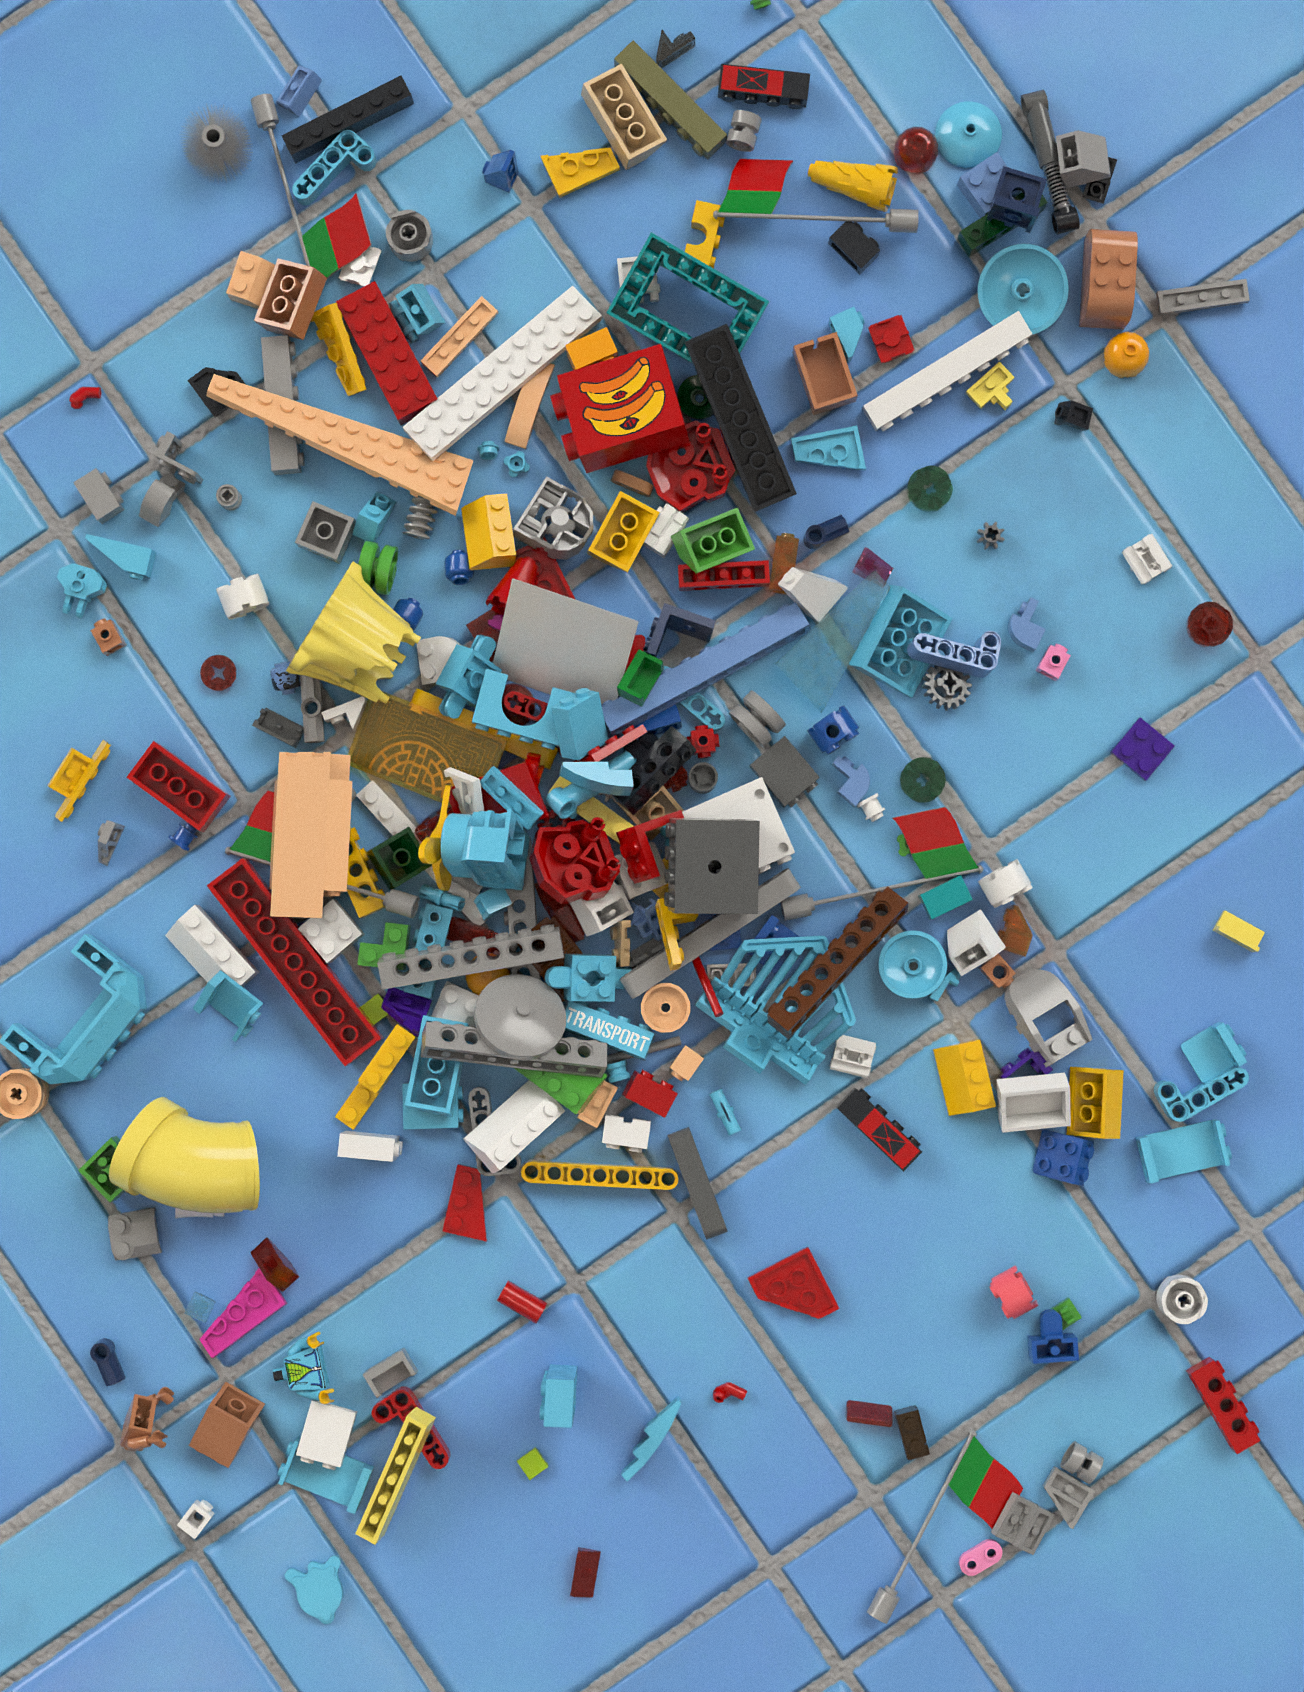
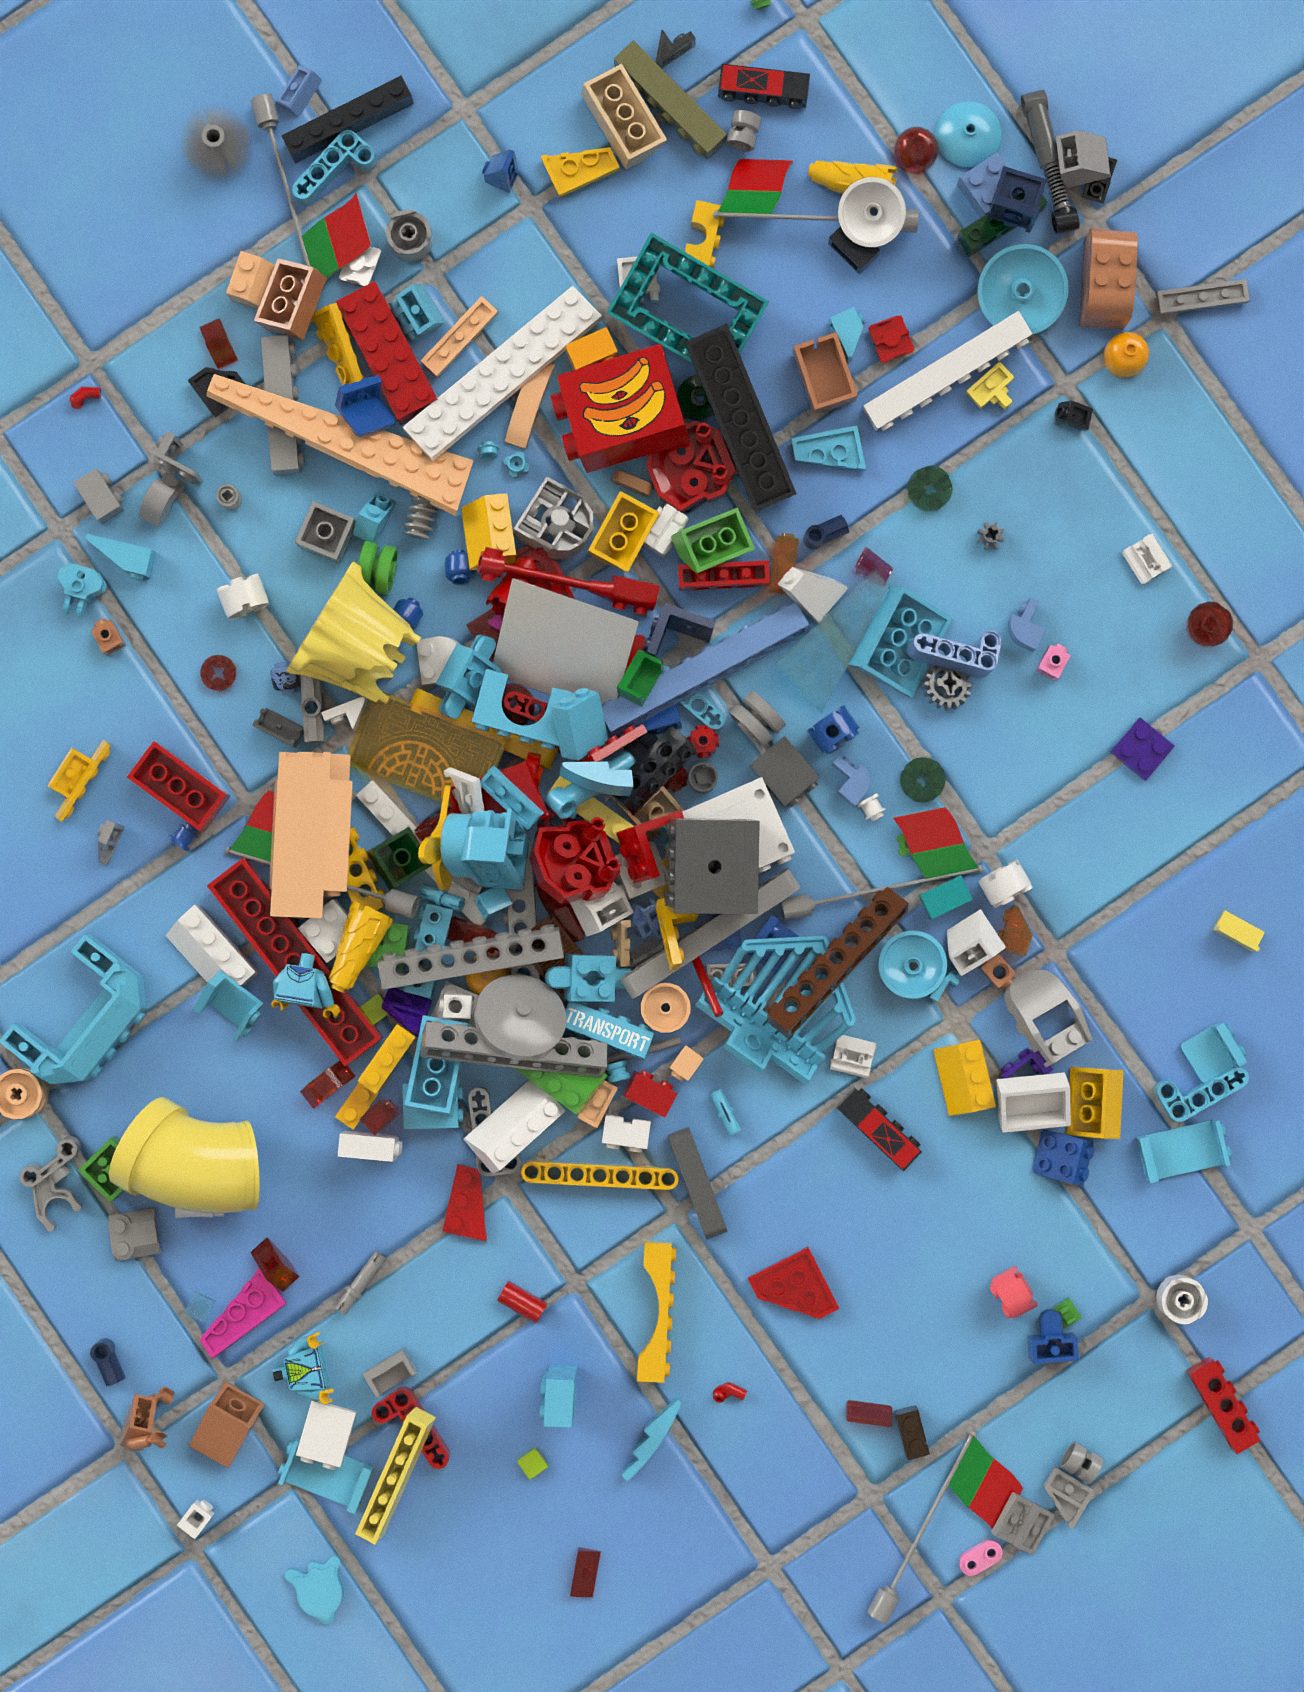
none -> light grey piece [20,1136,83,1232]
none -> clear red slope [199,318,239,370]
none -> medium azure torso [271,953,340,1018]
none -> clear red brick [300,1060,356,1109]
none -> yellow cone [329,901,394,993]
none -> light grey pin [334,1250,387,1315]
none -> blue bracket [335,375,395,437]
none -> clear red brick [359,1098,400,1136]
none -> white brick [439,994,474,1019]
none -> red bar [477,547,660,615]
none -> yellow arch [637,1240,676,1383]
none -> white dish [838,177,906,247]

